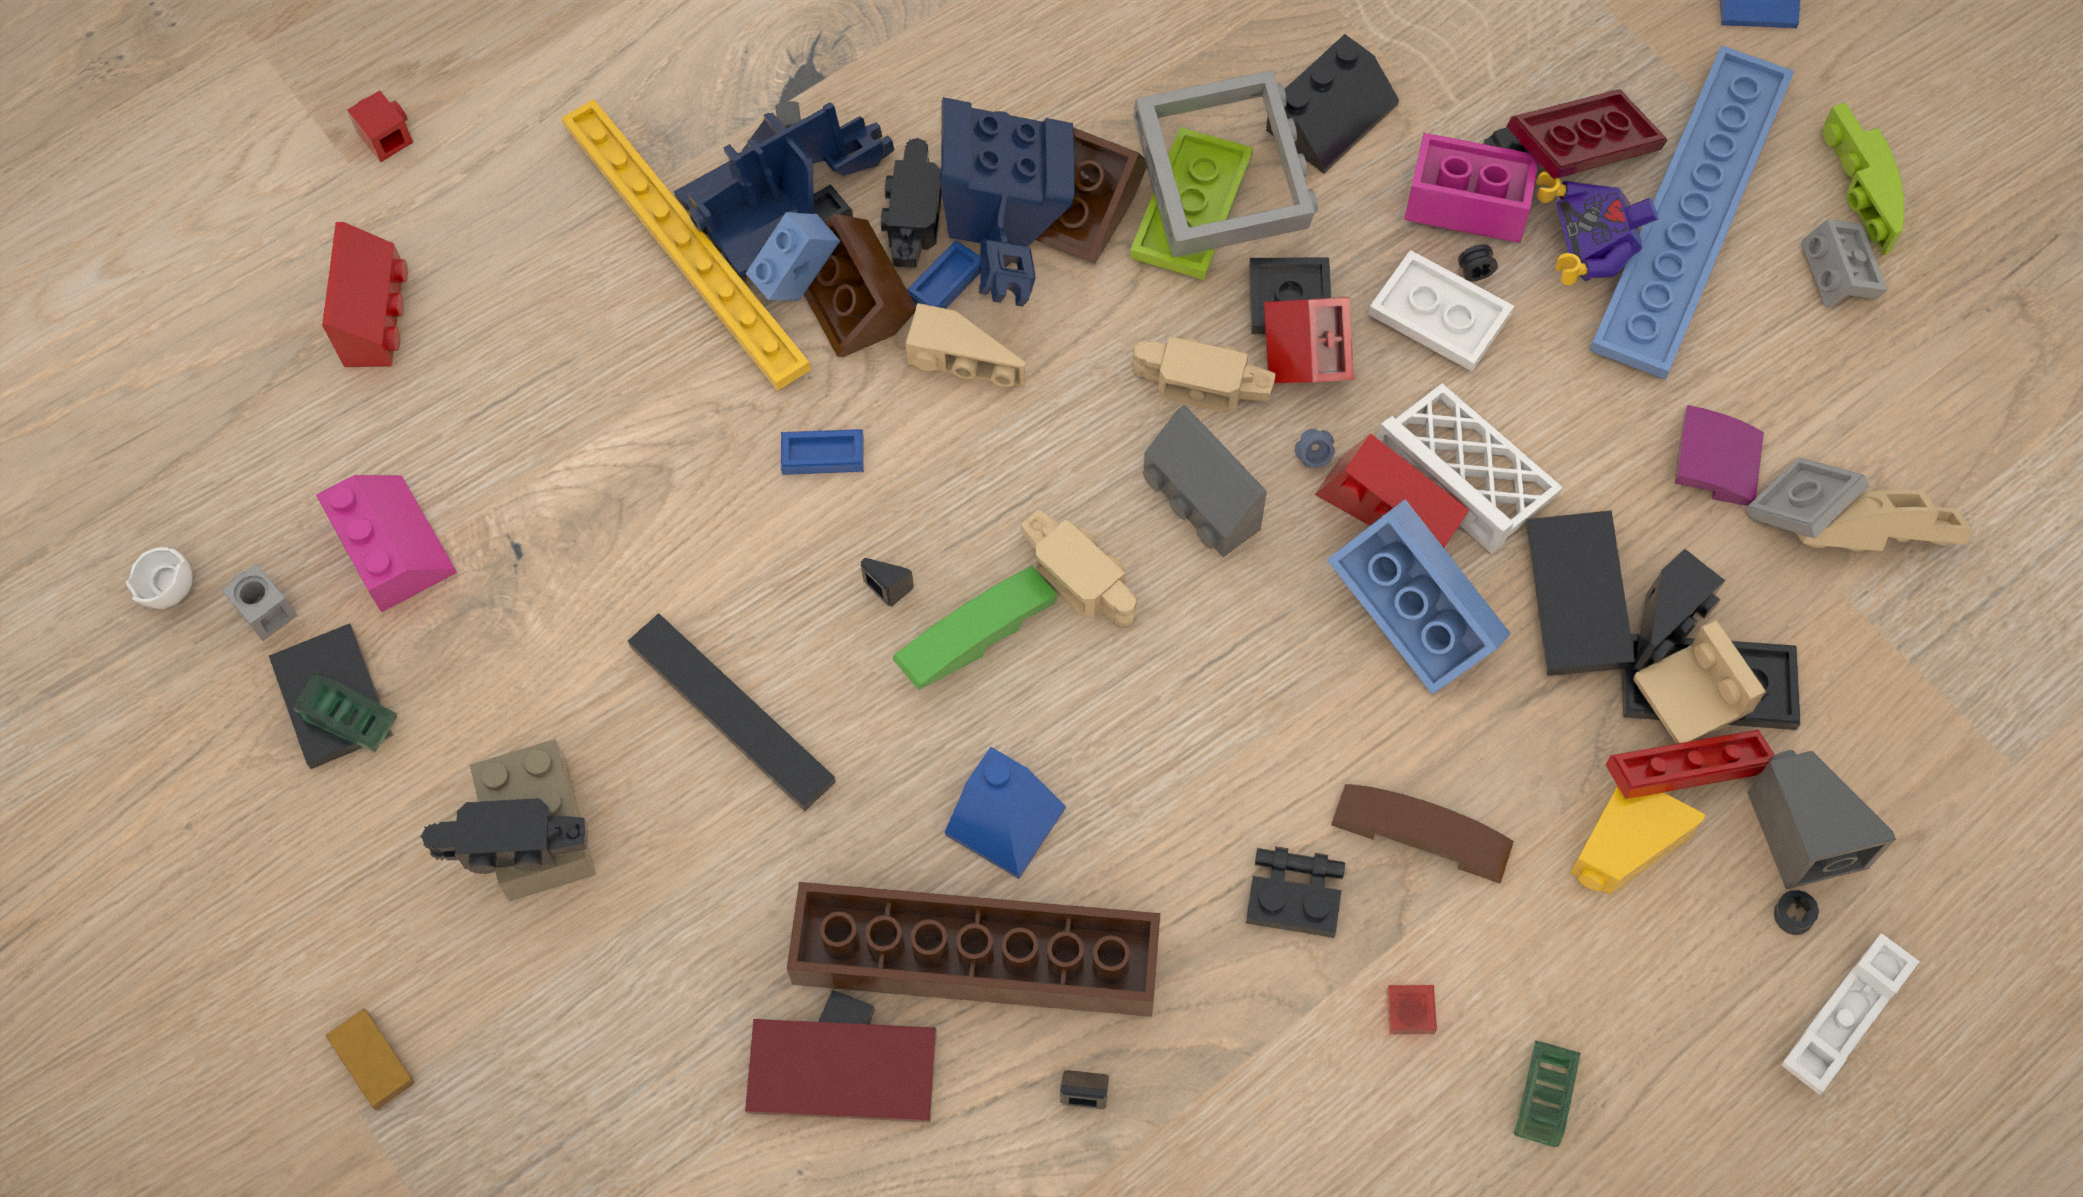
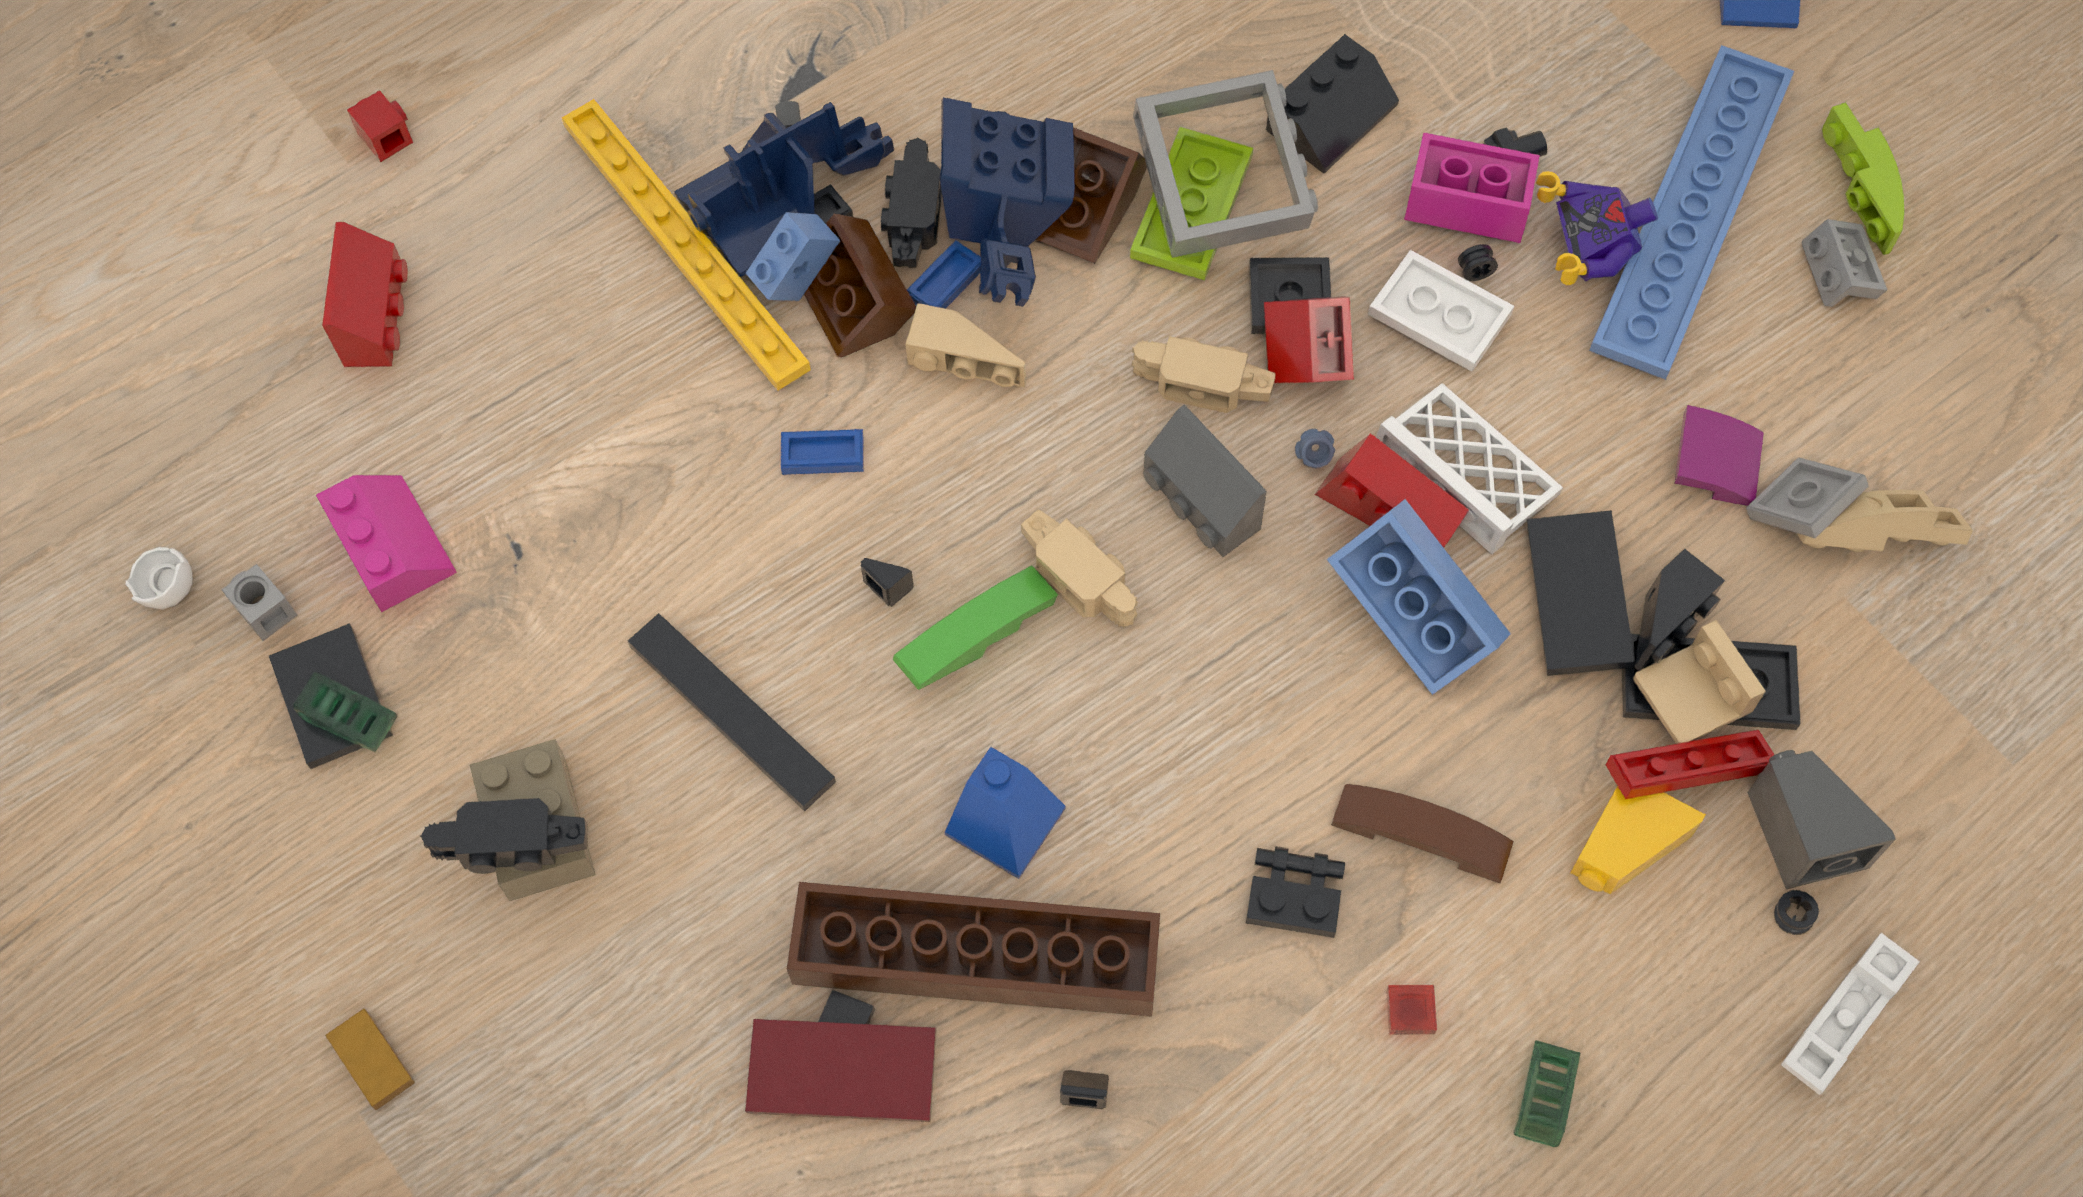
dark red tile [1506,89,1667,179] -> none

